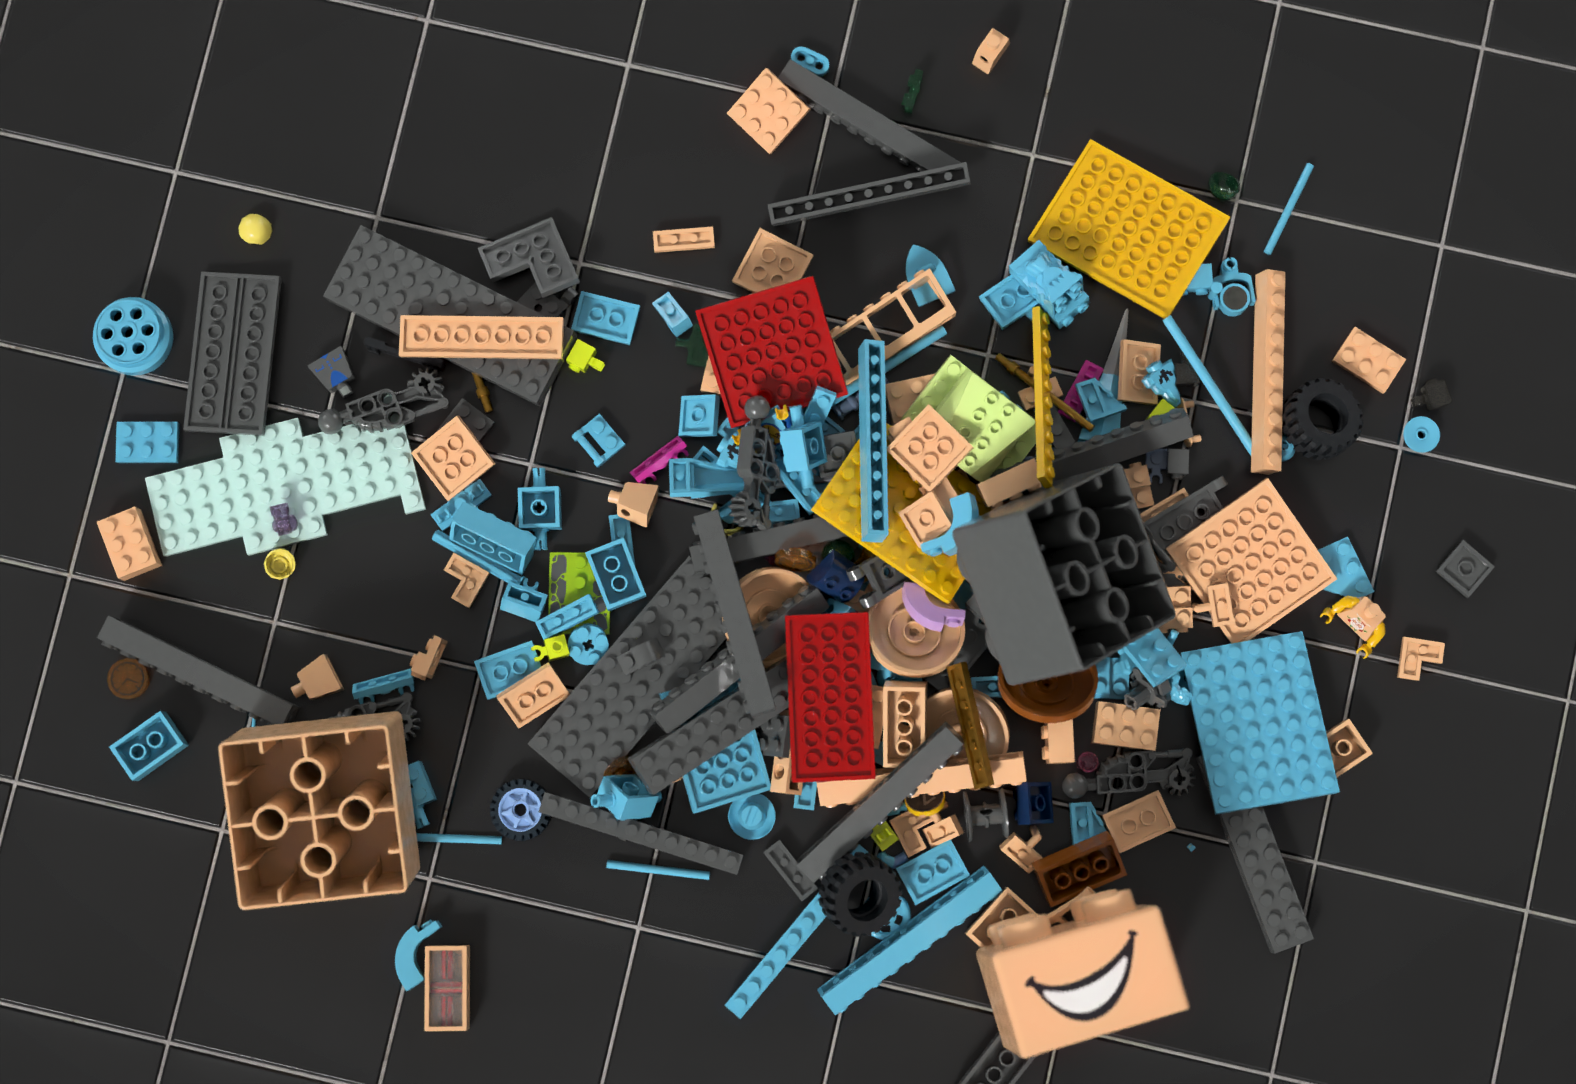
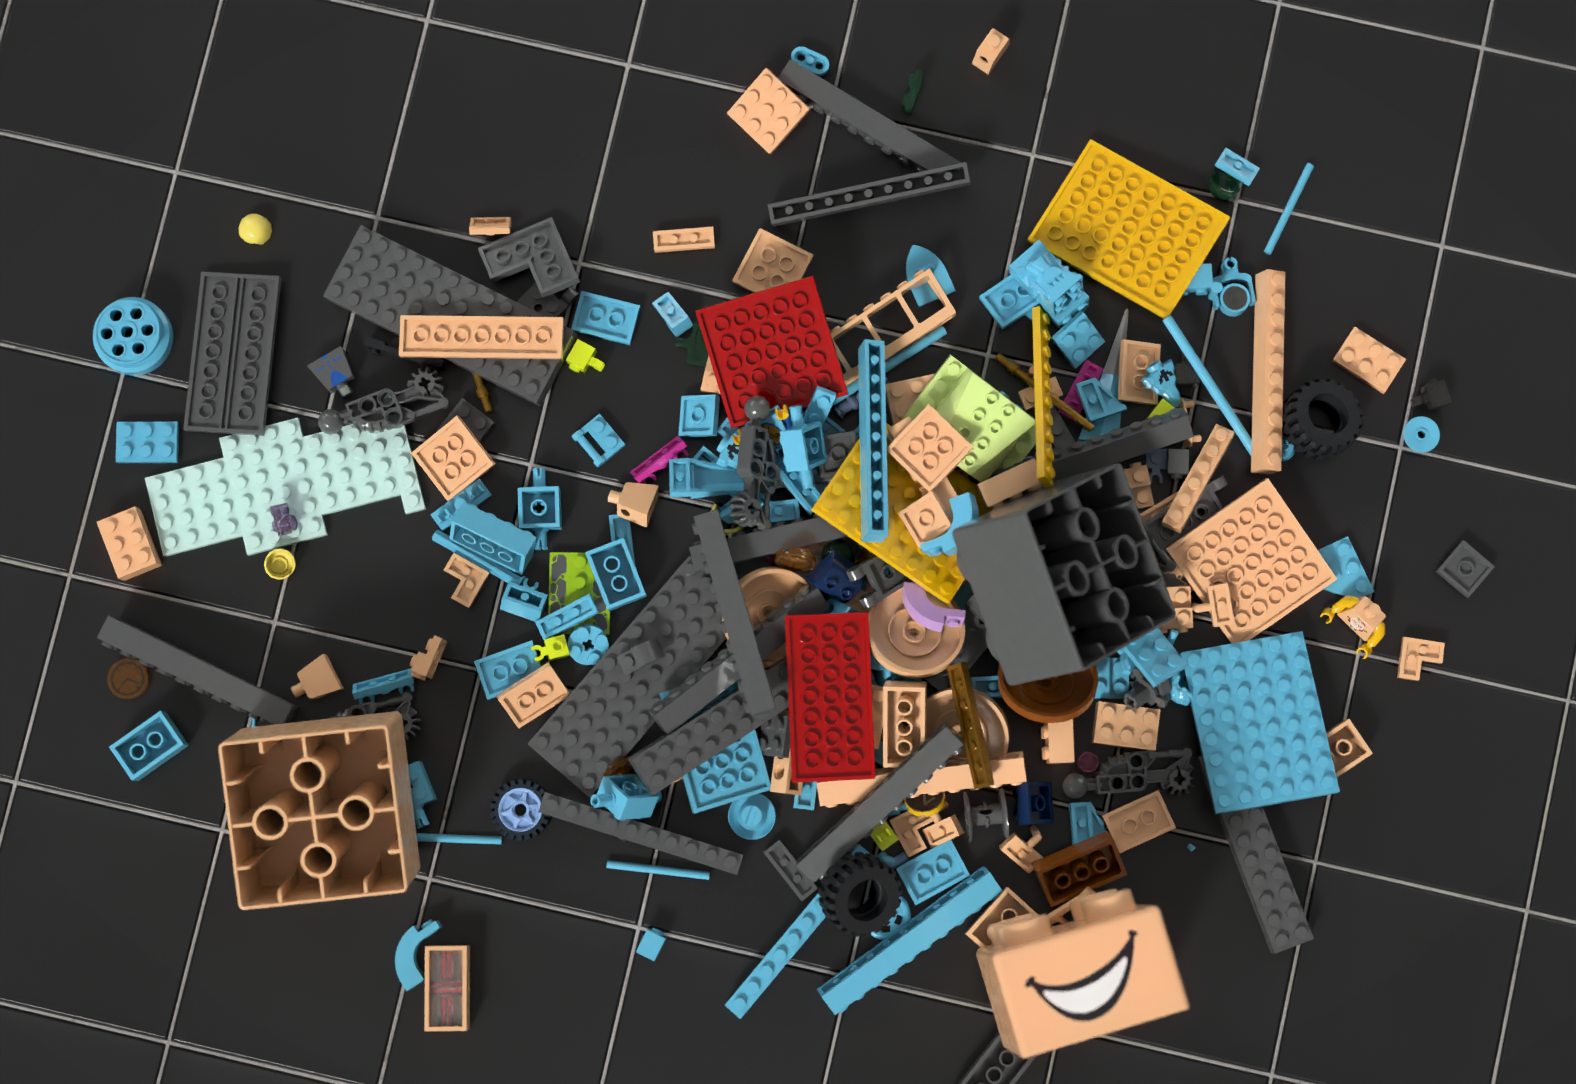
none -> light nougat plate [469,217,511,236]
none -> medium azure brick [636,927,666,961]
none -> medium azure plate [1051,311,1105,368]
none -> light nougat plate [1162,424,1235,533]
none -> medium azure plate [1215,148,1260,186]

